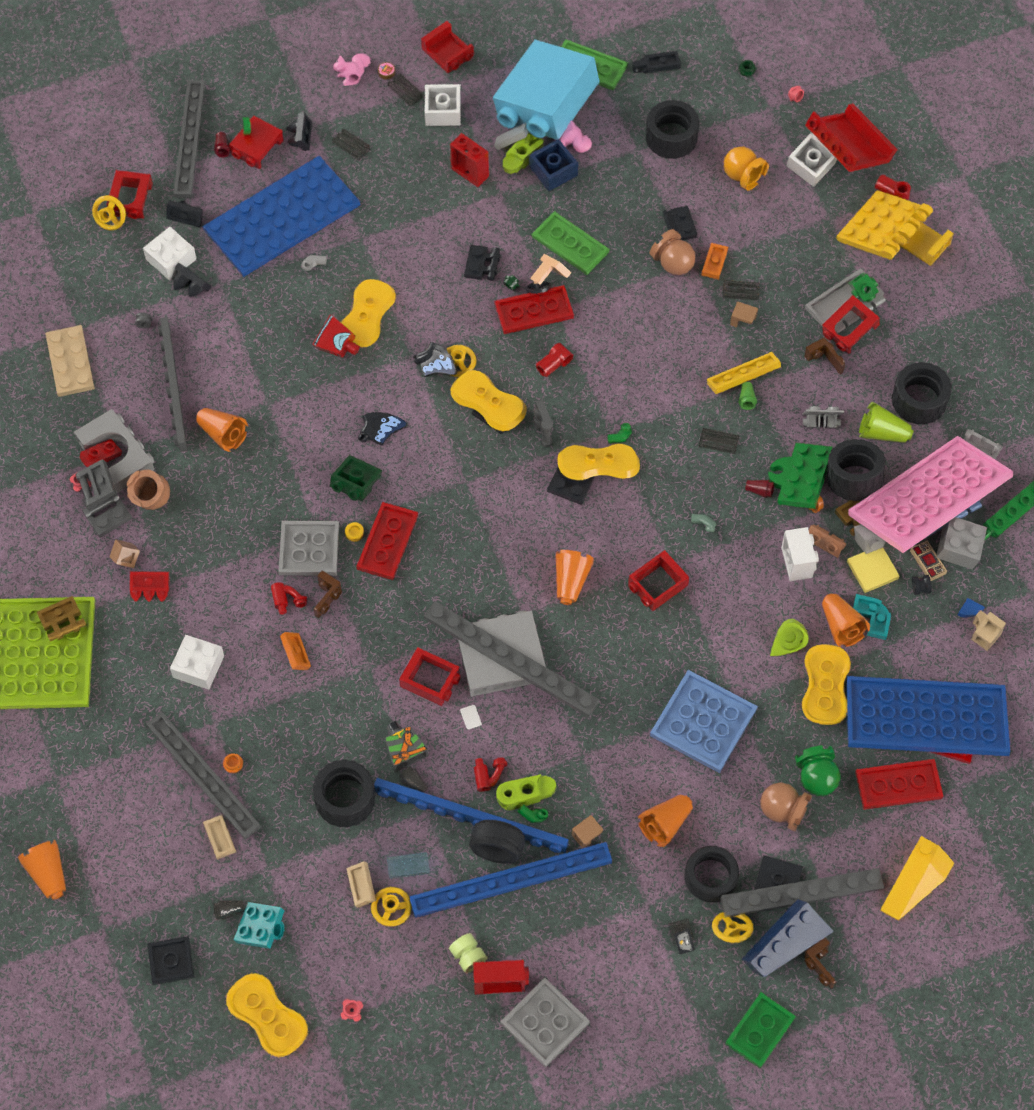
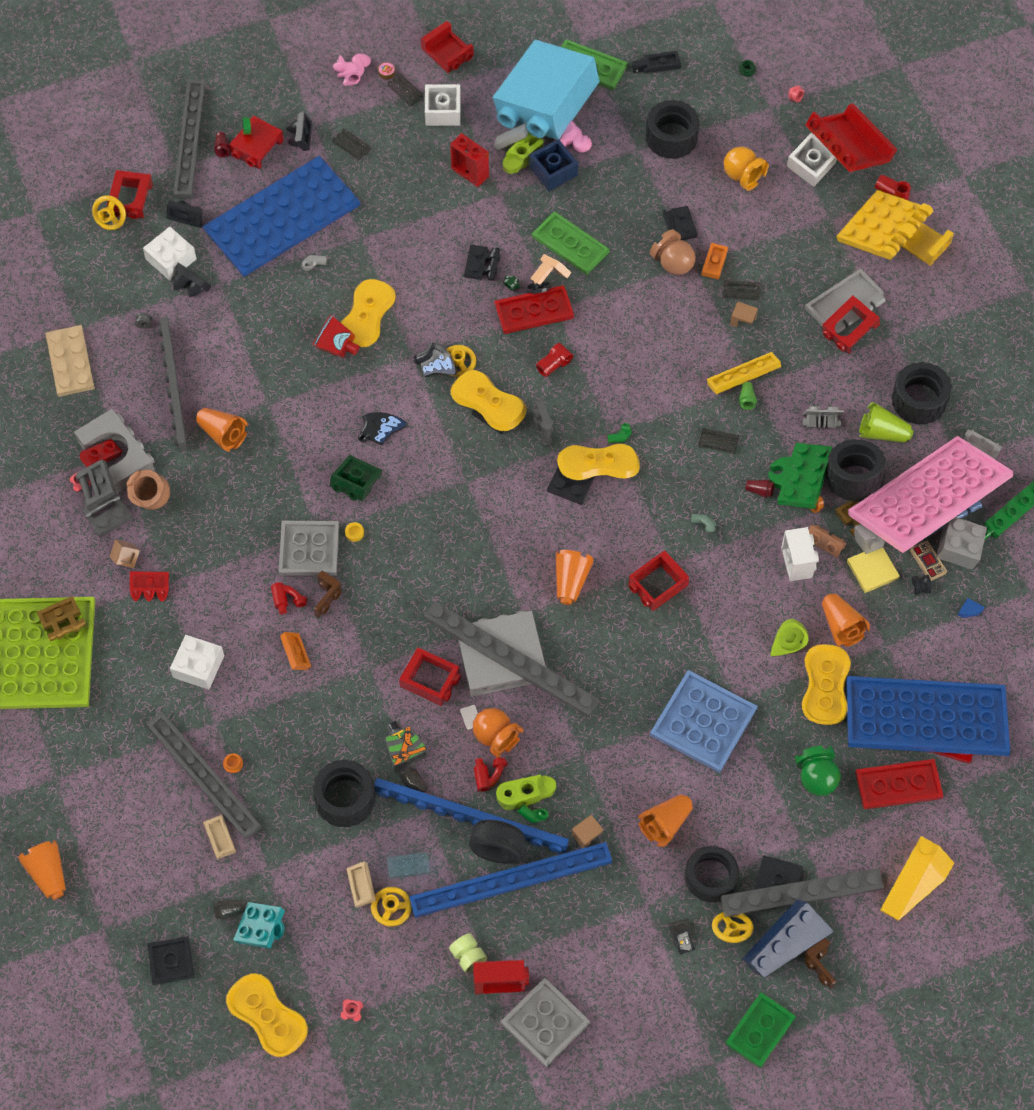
red plate [356,502,418,580] -> none
nougat tile [760,782,812,832] -> none
reddish brown bracket [804,337,845,374] -> none
green brick [848,273,879,302] -> none
teal plate [853,594,891,640] -> none
tan brick [971,610,1006,651] -> none
none -> orange tile [473,708,524,758]

